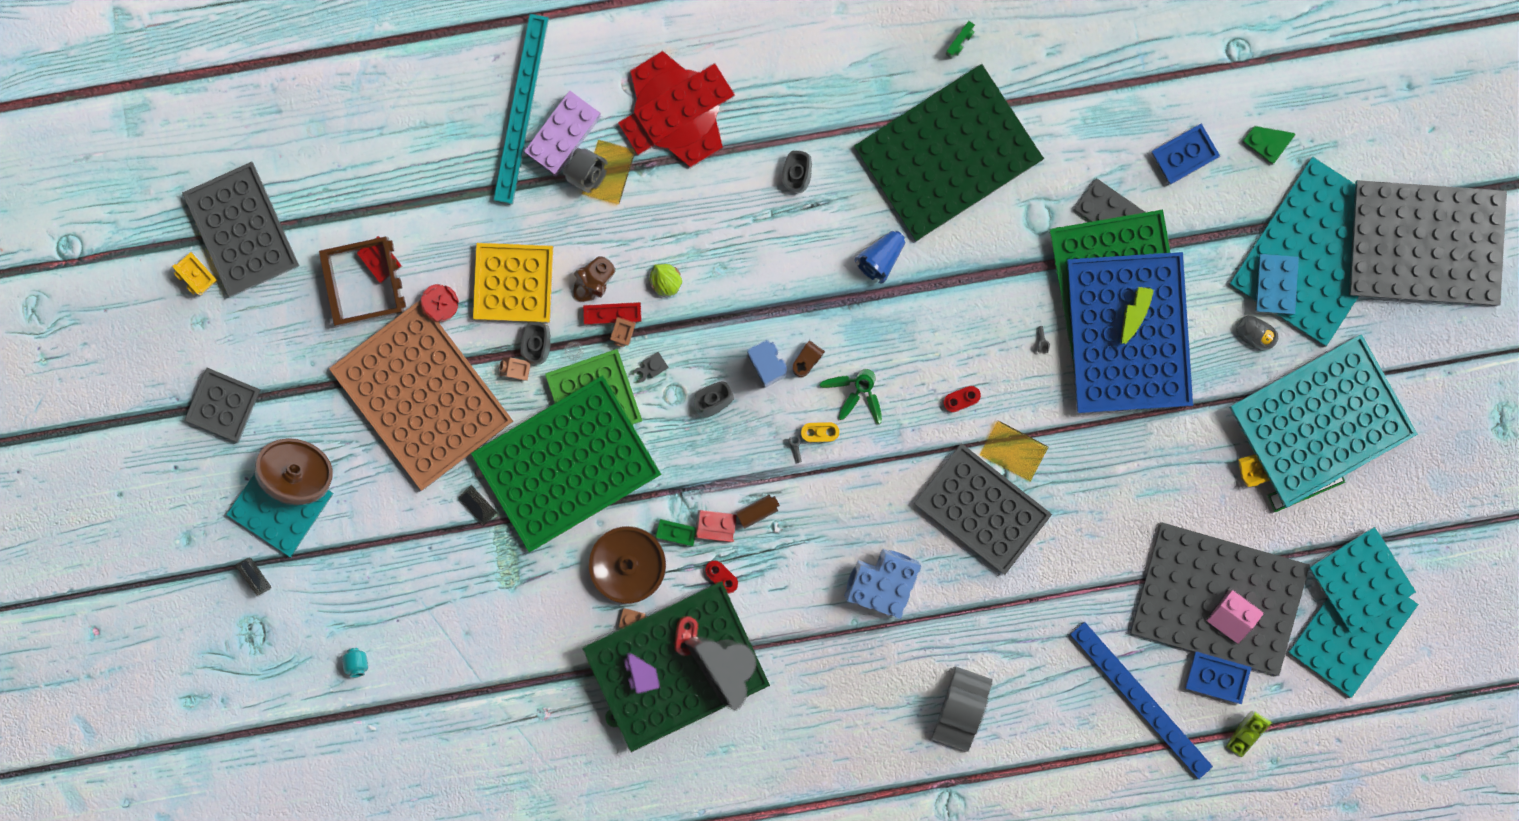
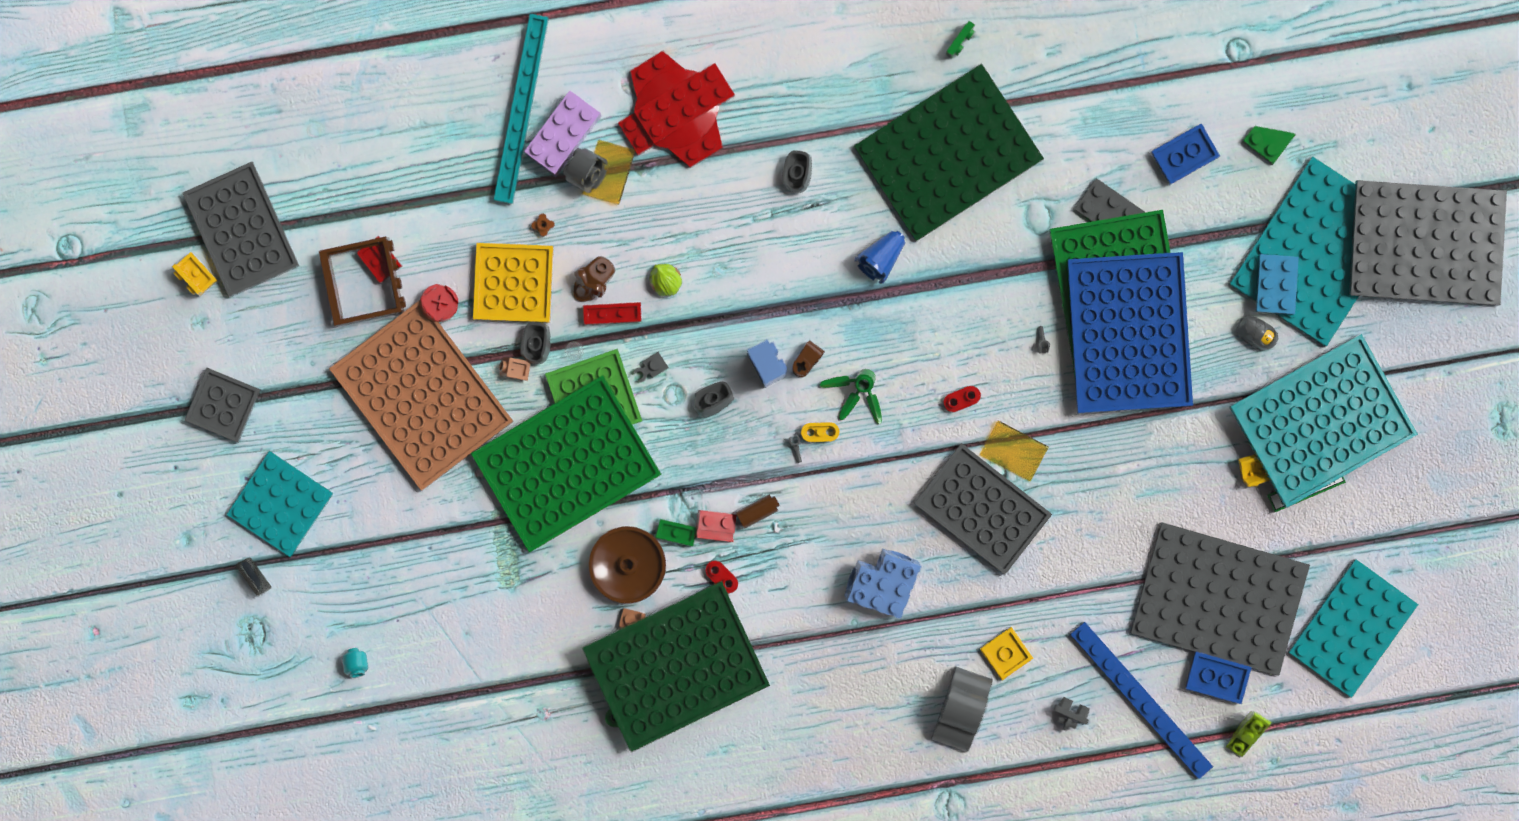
reddish brown dish [255,438,333,505] -> none
clear smoke slope [458,485,498,526] -> none
nougat bracket [610,317,636,347] -> none
medium lavender slope [624,653,660,693] -> none
red plate [674,616,698,656] -> none
dark grey brick [684,637,756,711] -> none
lime slope [1120,287,1154,344] -> none
bright pink slope [1207,590,1264,644] -> none
teal plate [1309,527,1416,633] -> none
none -> dark orange plate [532,213,555,236]
none -> yellow tile [980,627,1033,680]
none -> dark grey hips [1053,697,1090,731]

